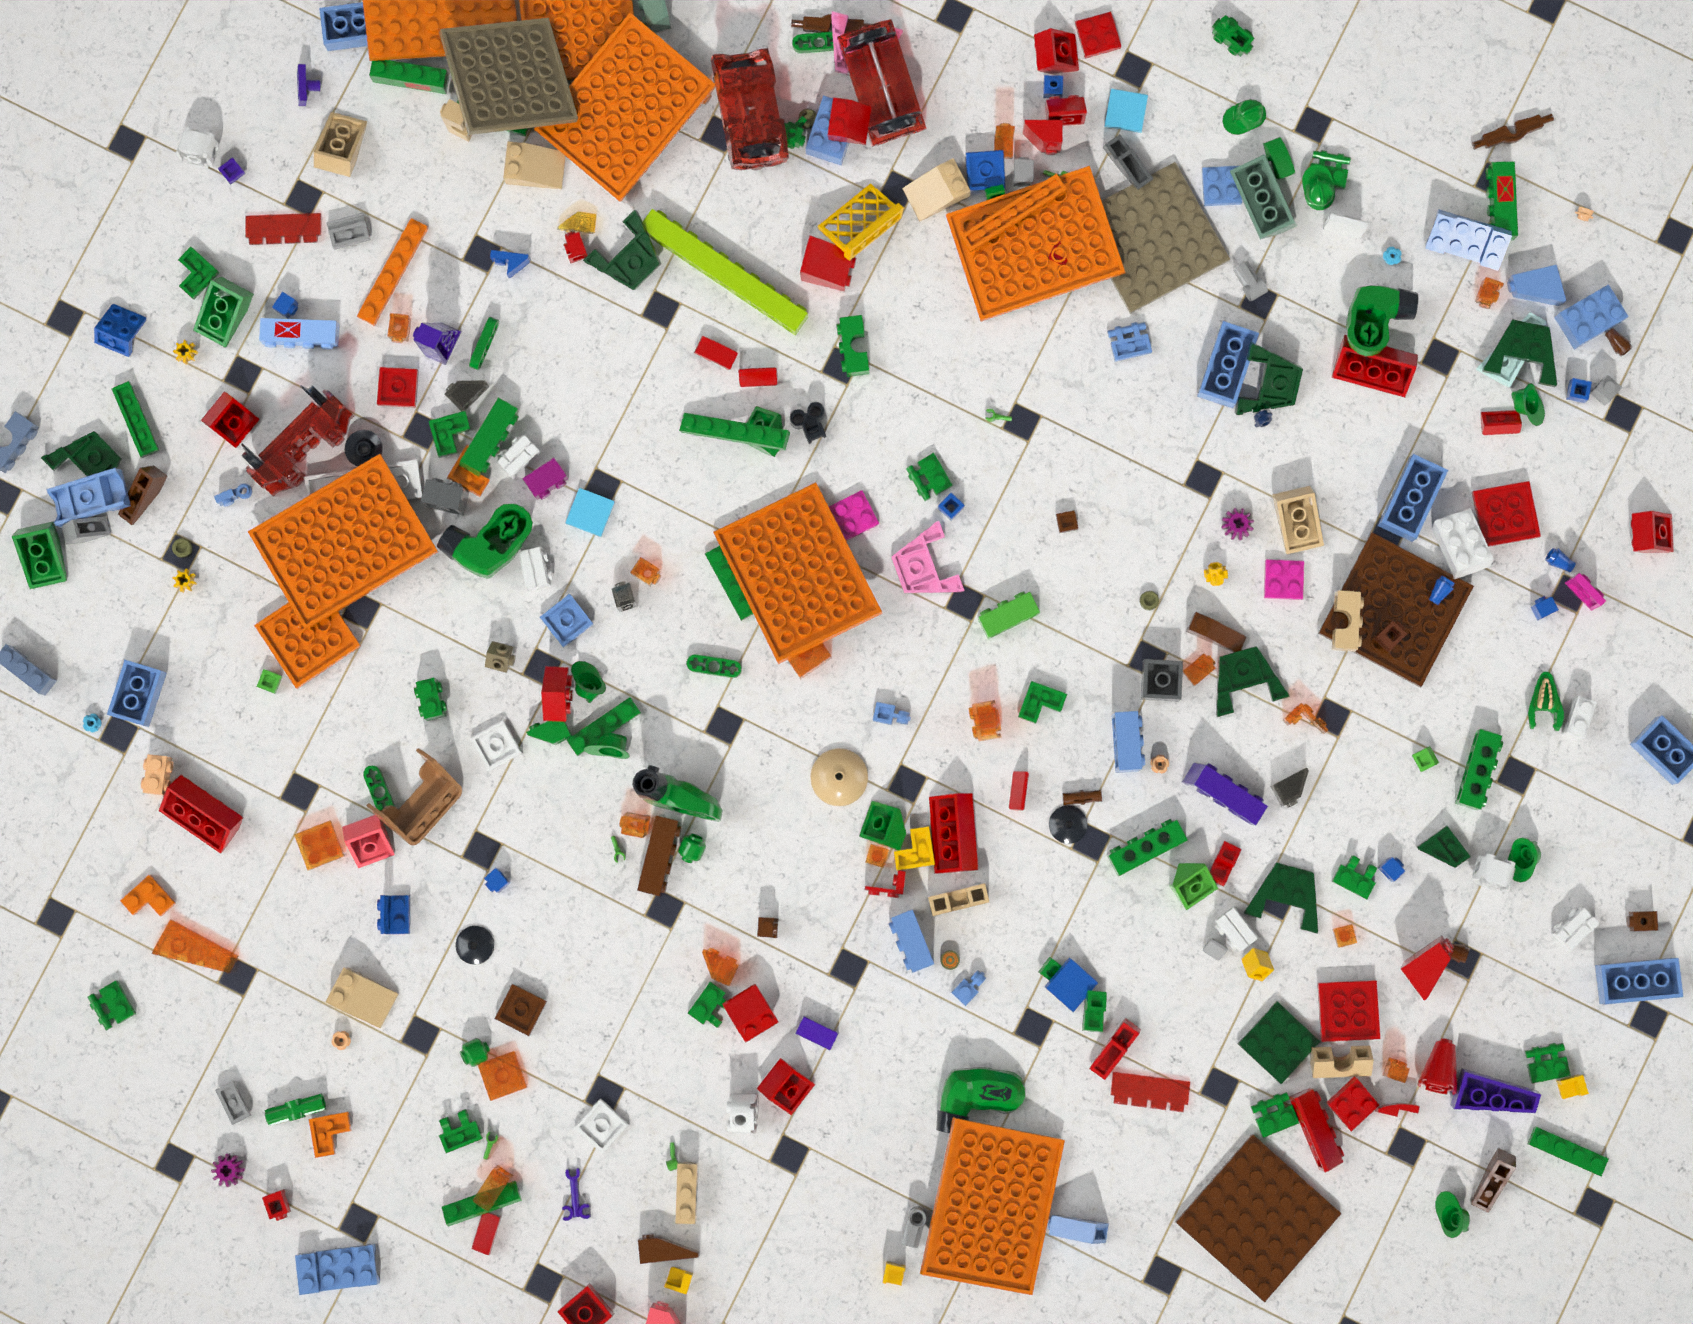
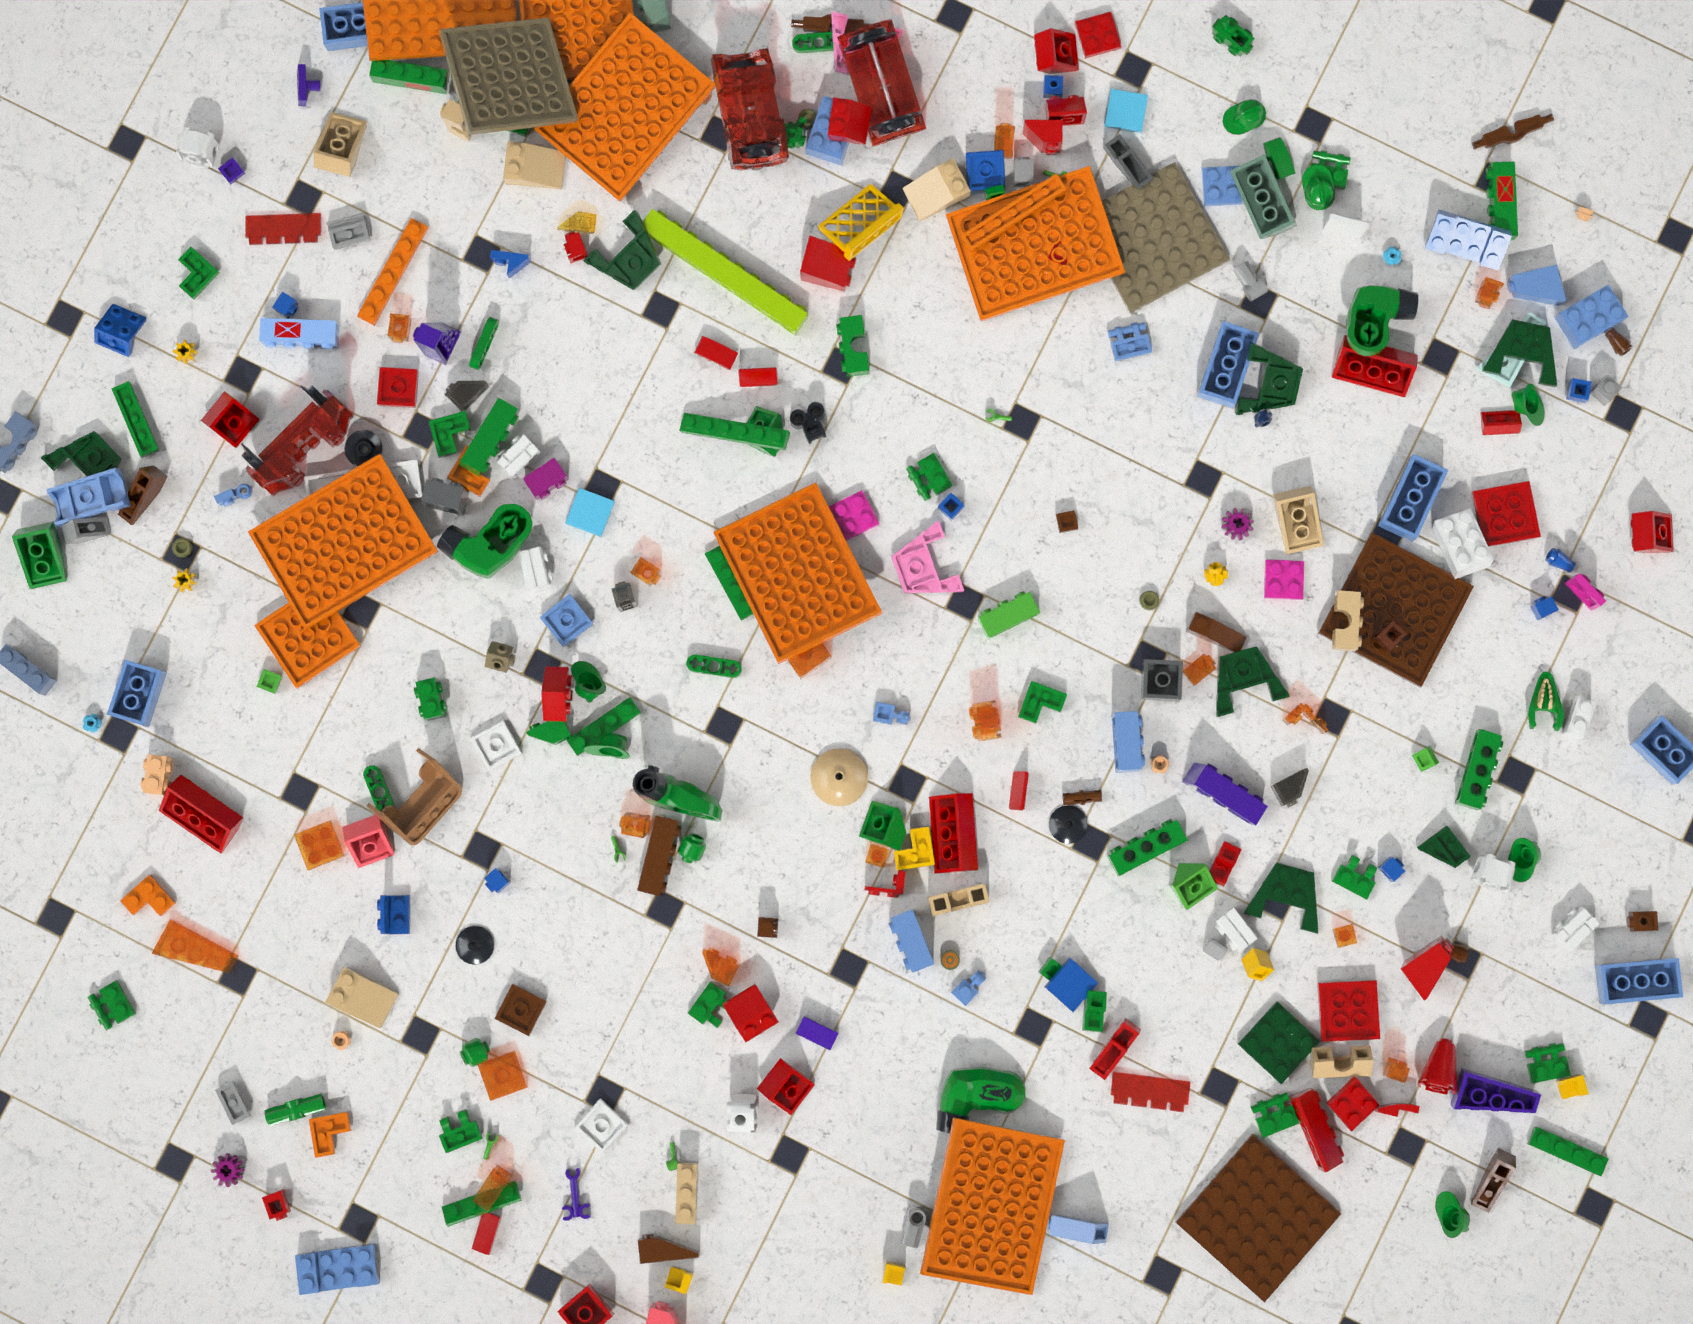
green slope [193,277,254,347] -> none
blue cone [1429,576,1455,605] -> none

